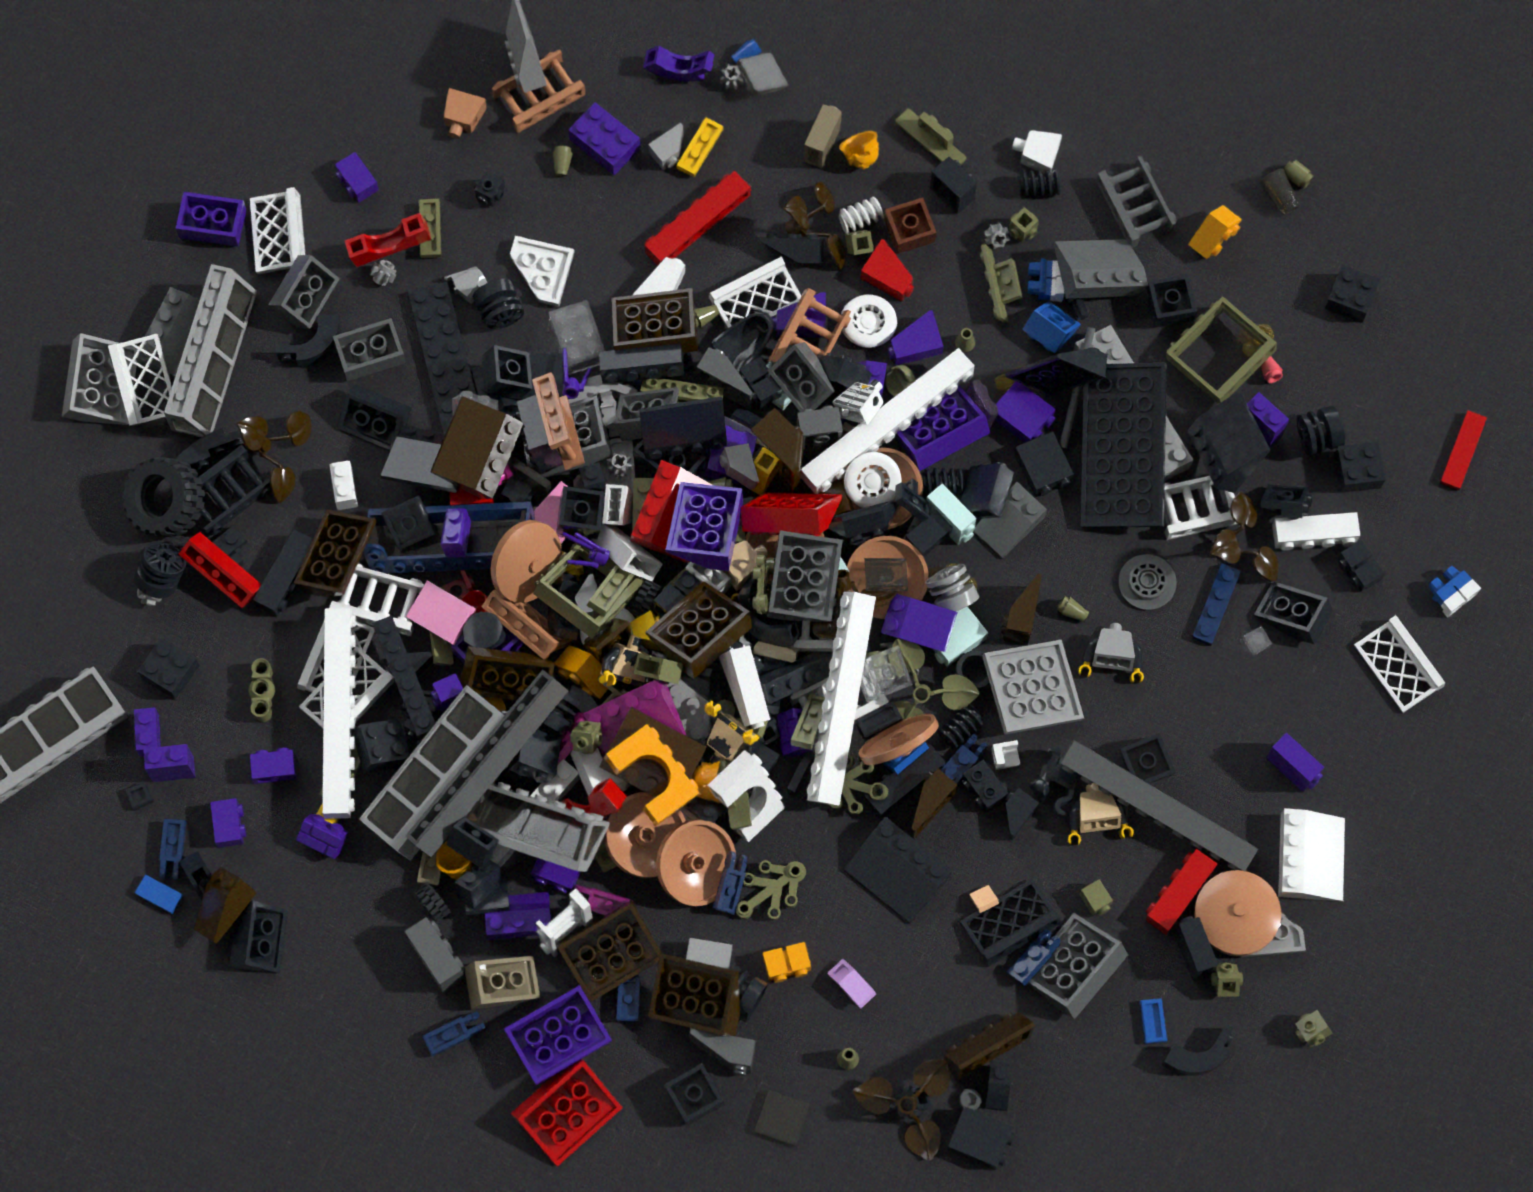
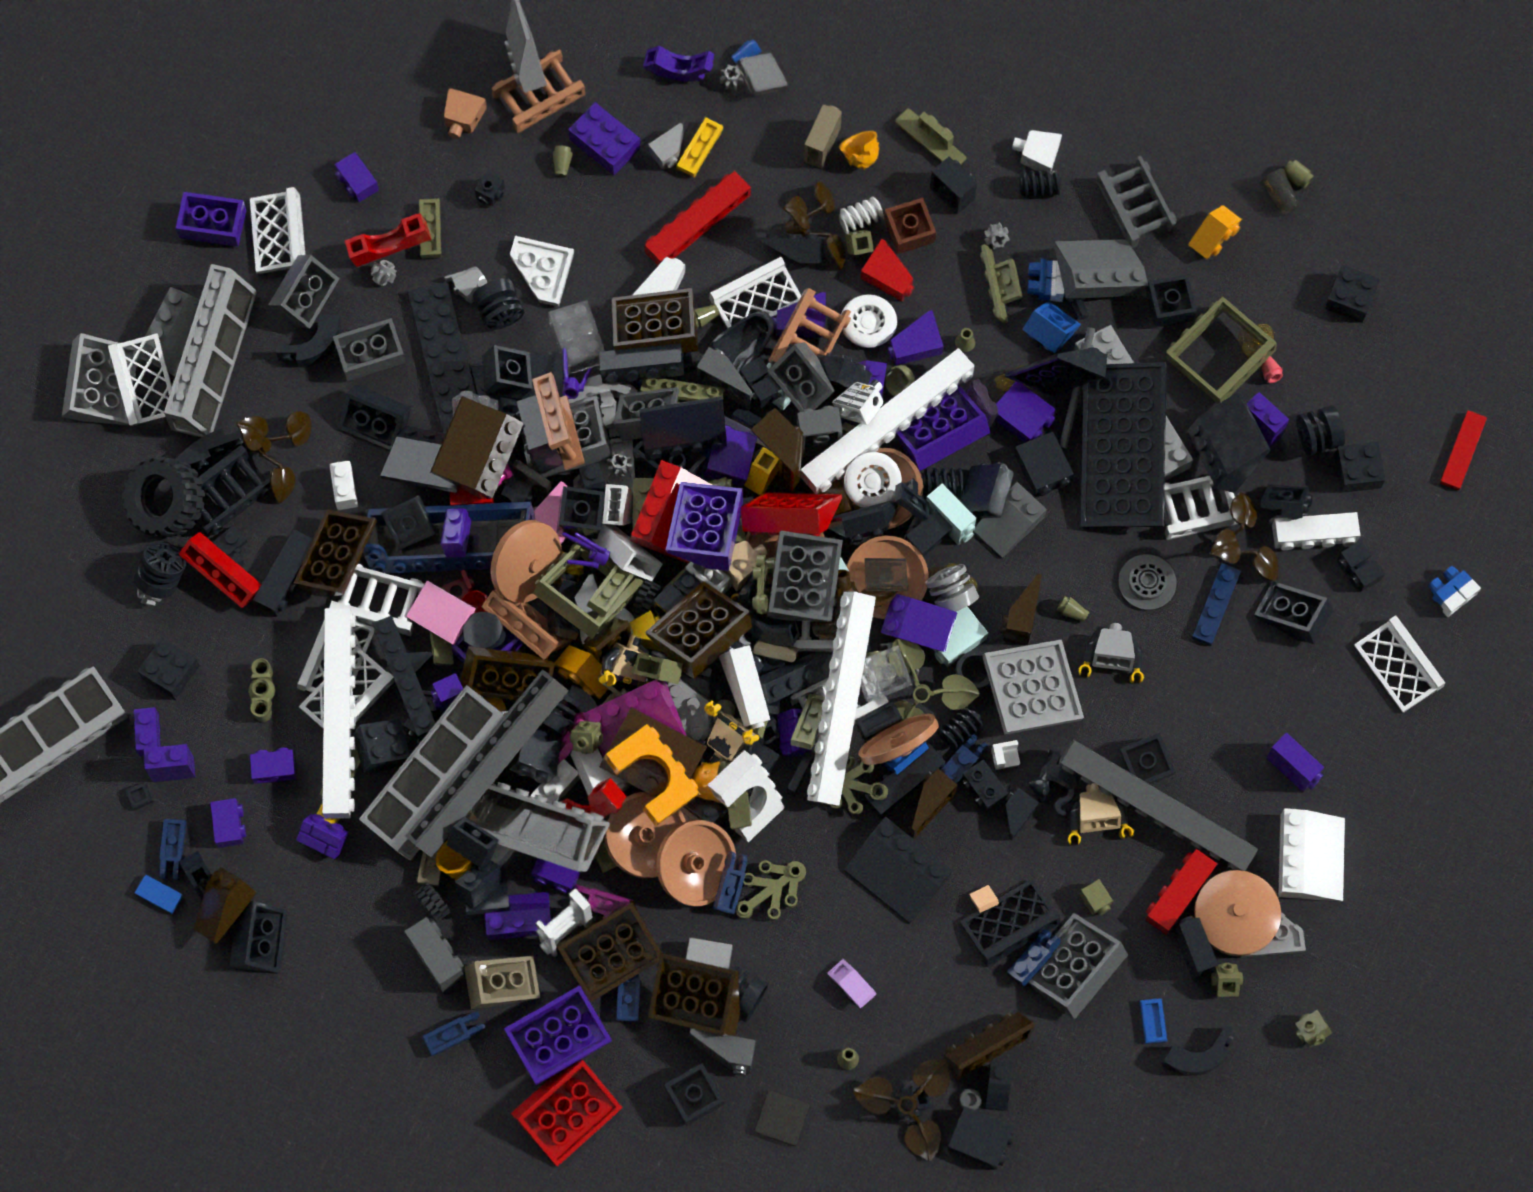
light grey slope [719,444,759,490] -> none
light orange piece [763,942,811,983] -> none
olive brick [1009,207,1039,243] -> none
clear plate [1243,626,1272,655] -> none

